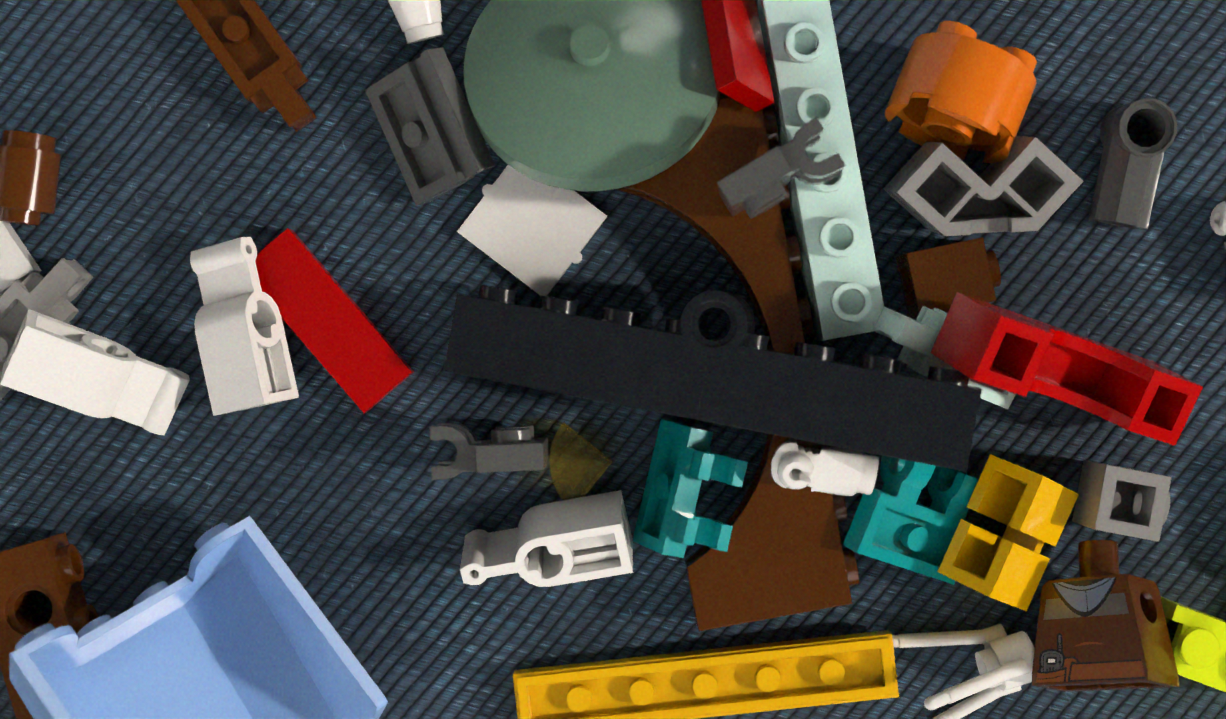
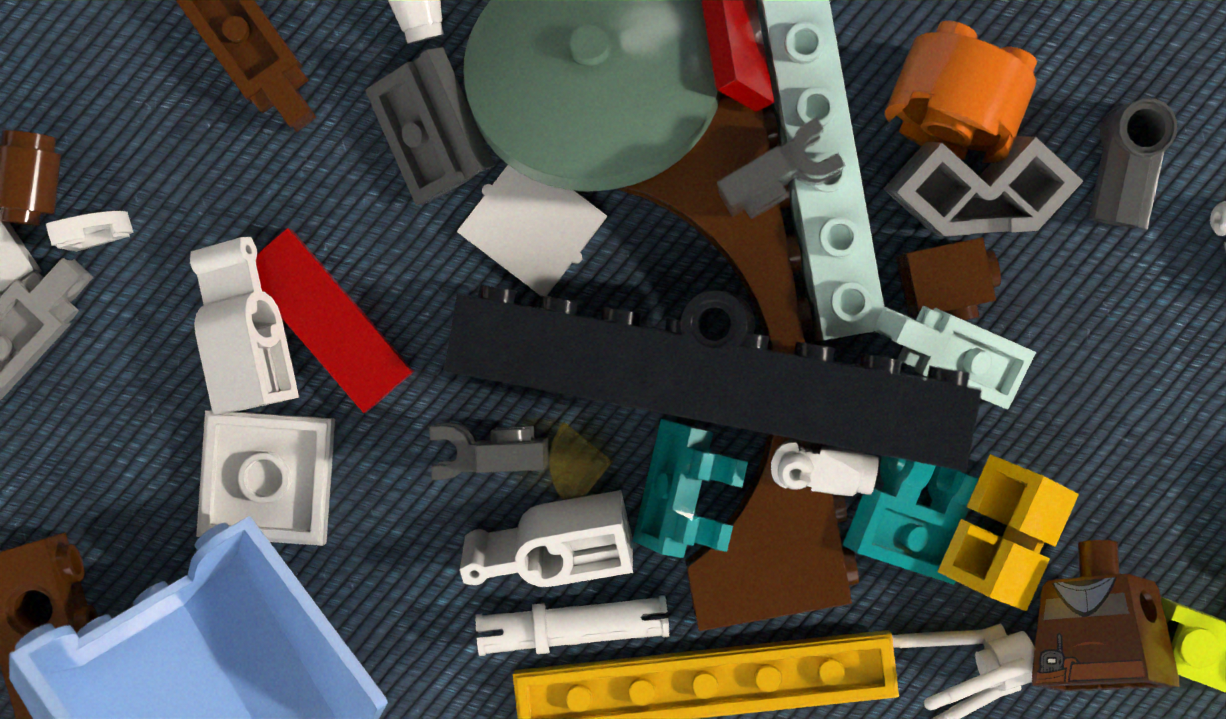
white piece [0,309,190,436] -> none
red arch [930,292,1203,446] -> none
light grey brick [1072,460,1172,542] -> none
none -> white tile [46,211,133,252]
none -> white tile [196,410,335,546]
none -> white pin [475,595,669,656]

